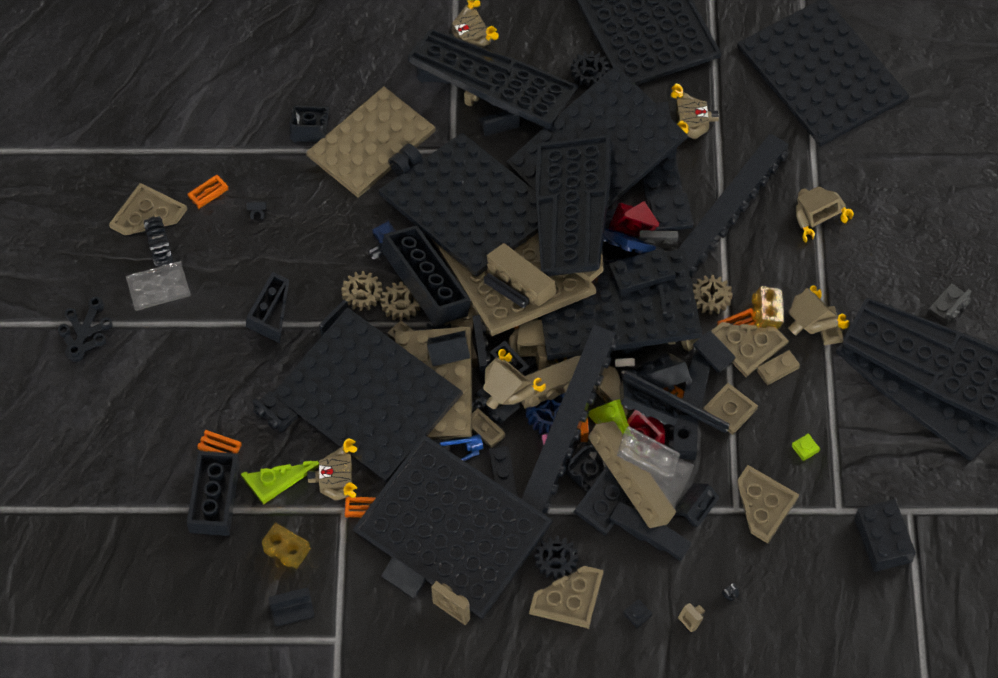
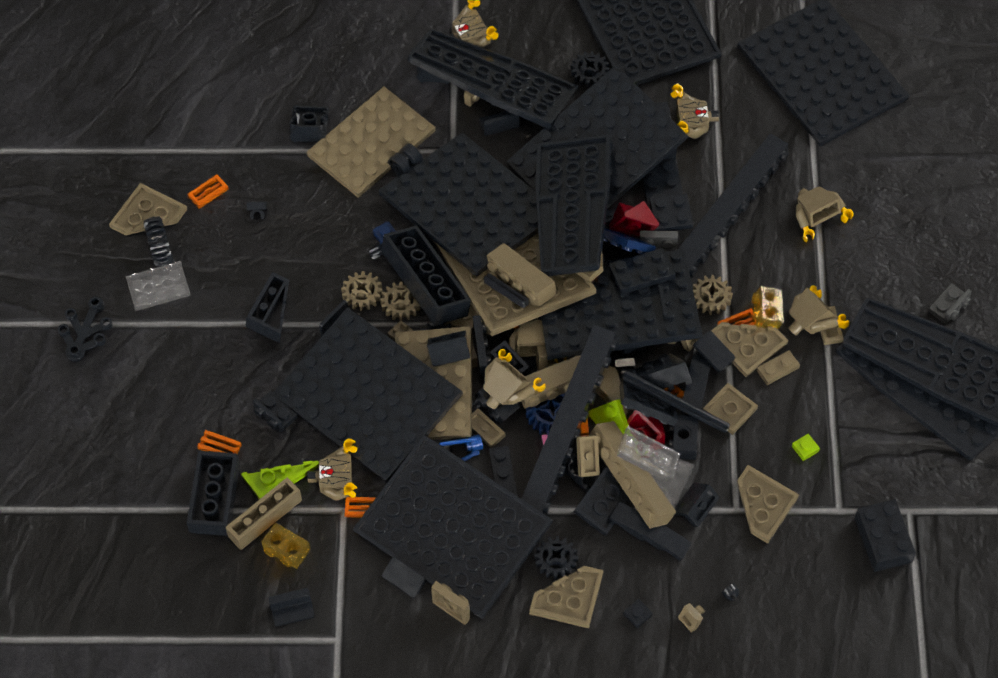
none -> dark tan brick [226,478,302,550]
none -> dark tan plate [576,435,600,477]

